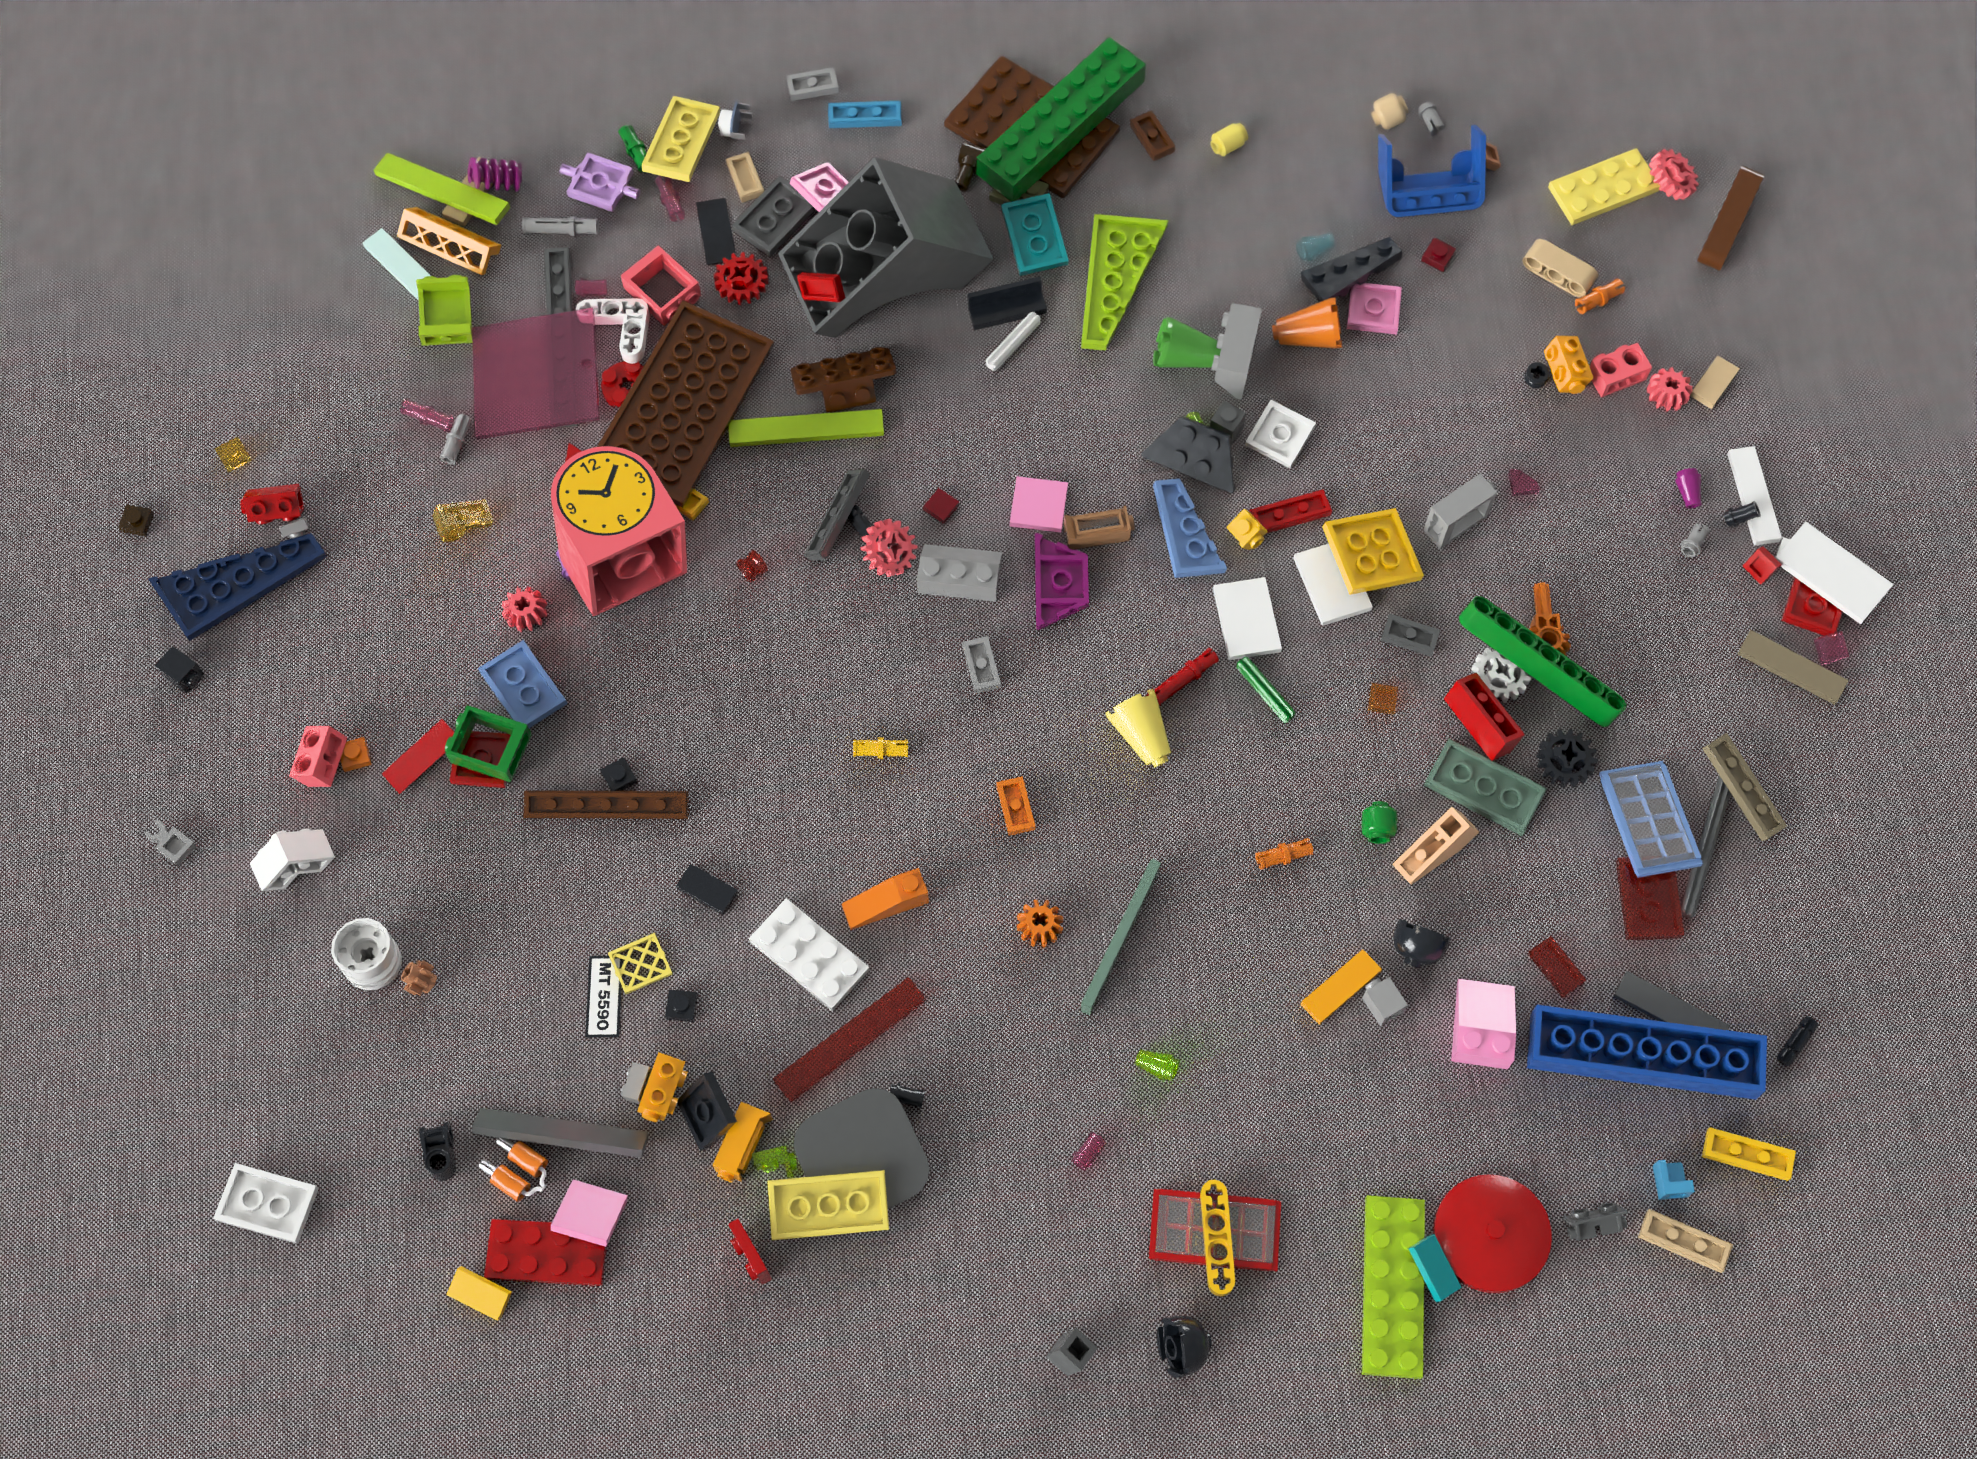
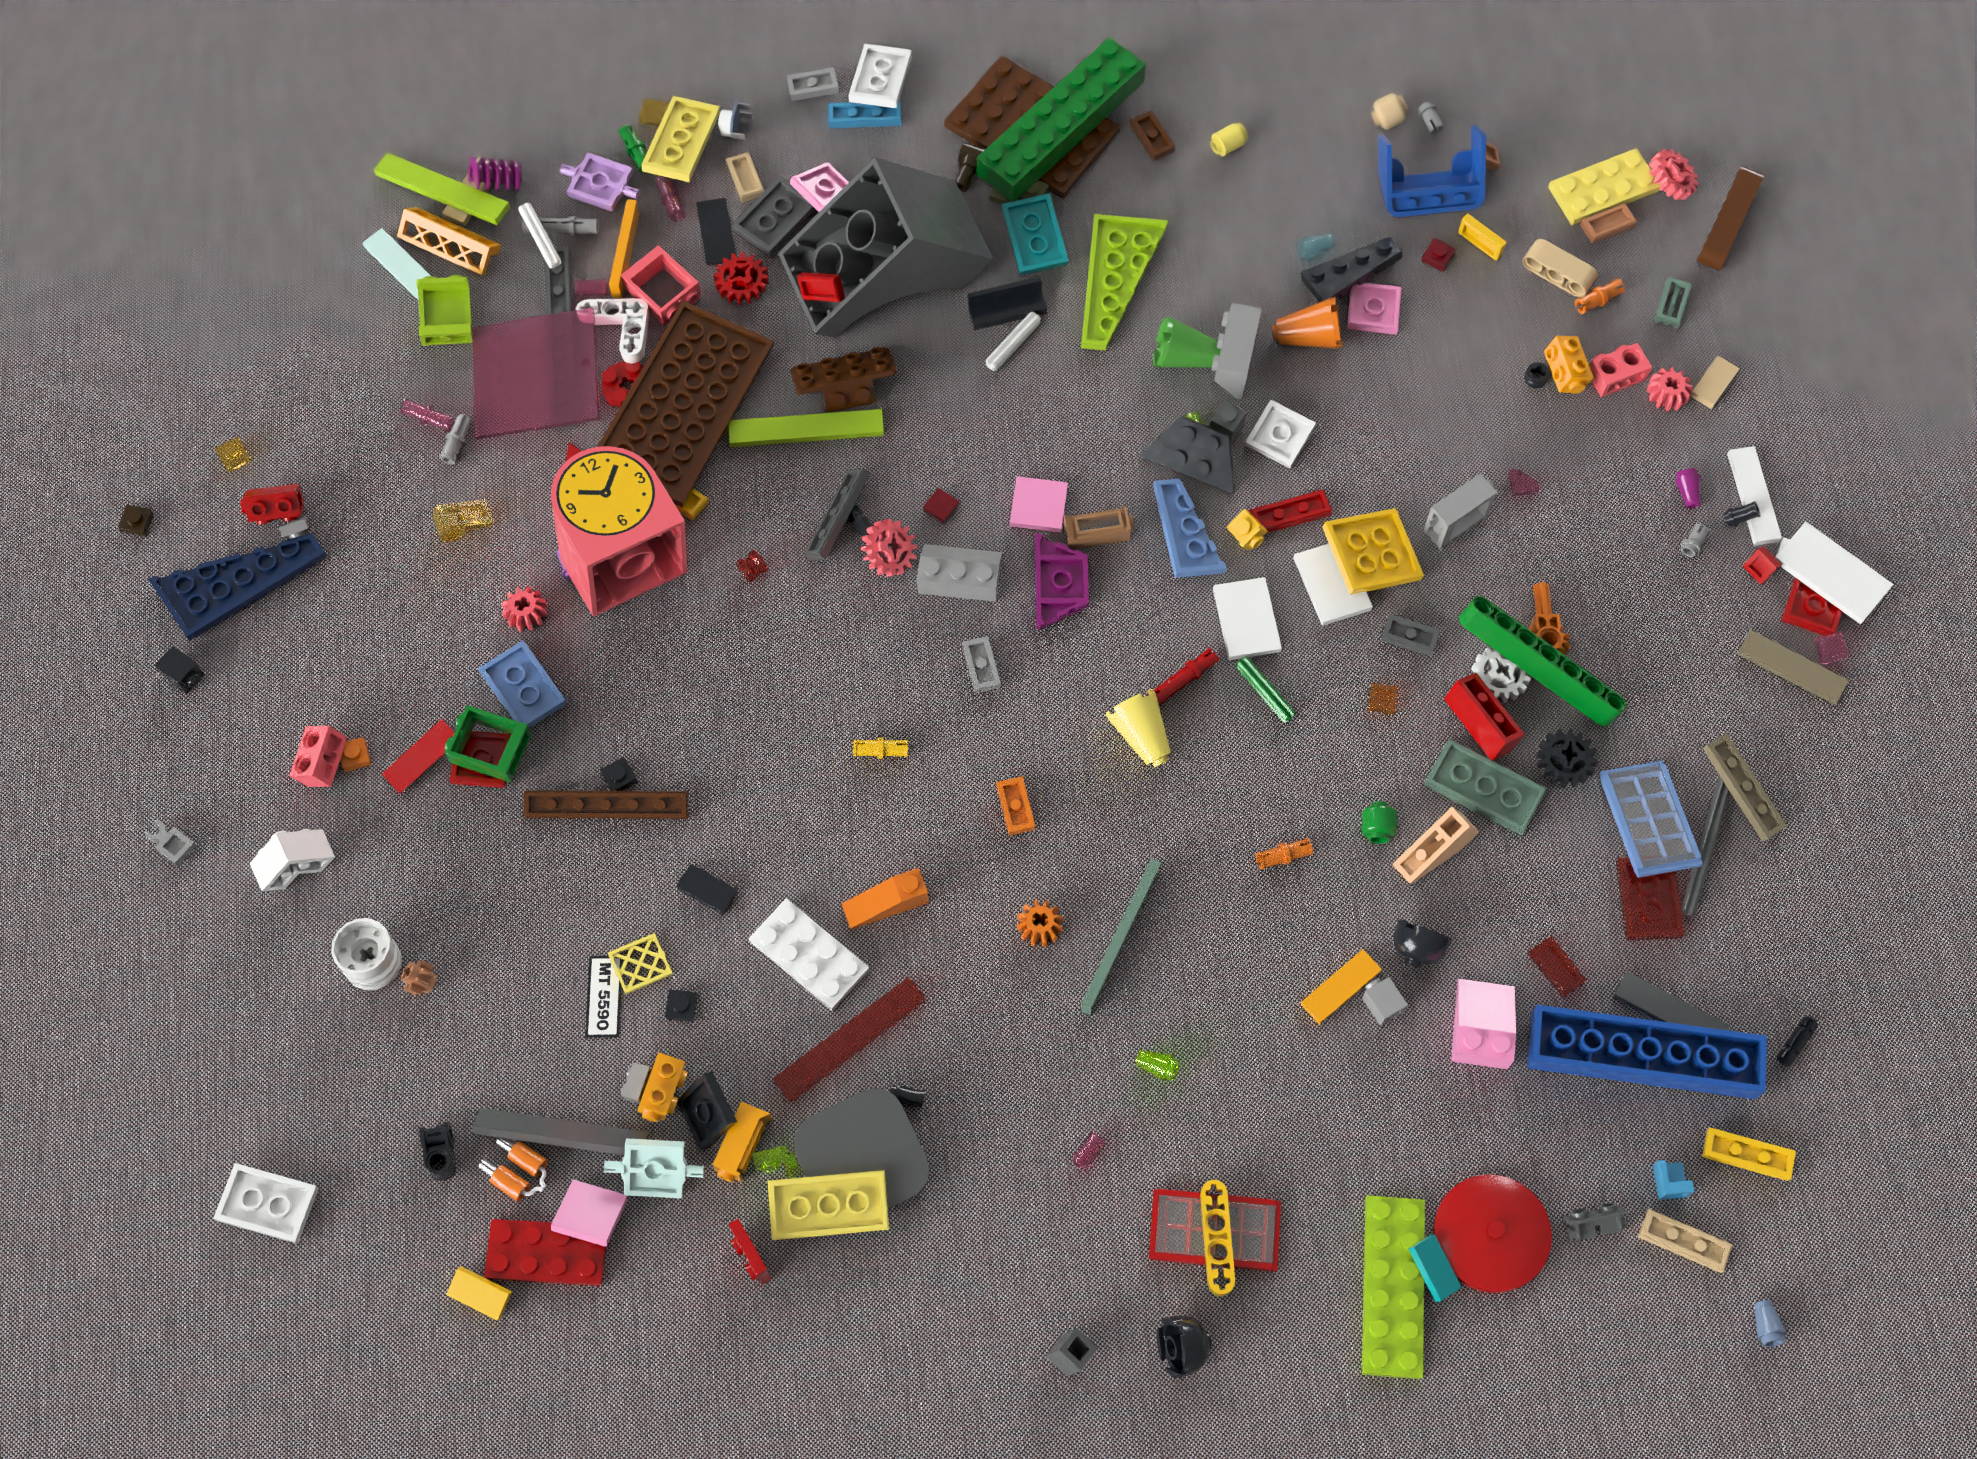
none -> white axle [519,203,561,269]
none -> light aqua plate [604,1138,704,1198]
none -> light orange tile [609,199,640,299]
none -> clear yellow tile [638,98,668,126]
none -> white plate [849,44,912,108]
none -> yellow tile [1458,213,1507,261]
none -> nougat tile [1580,203,1637,244]
none -> sand green tile [1653,277,1692,329]
none -> sand blue cone [1754,1300,1787,1347]

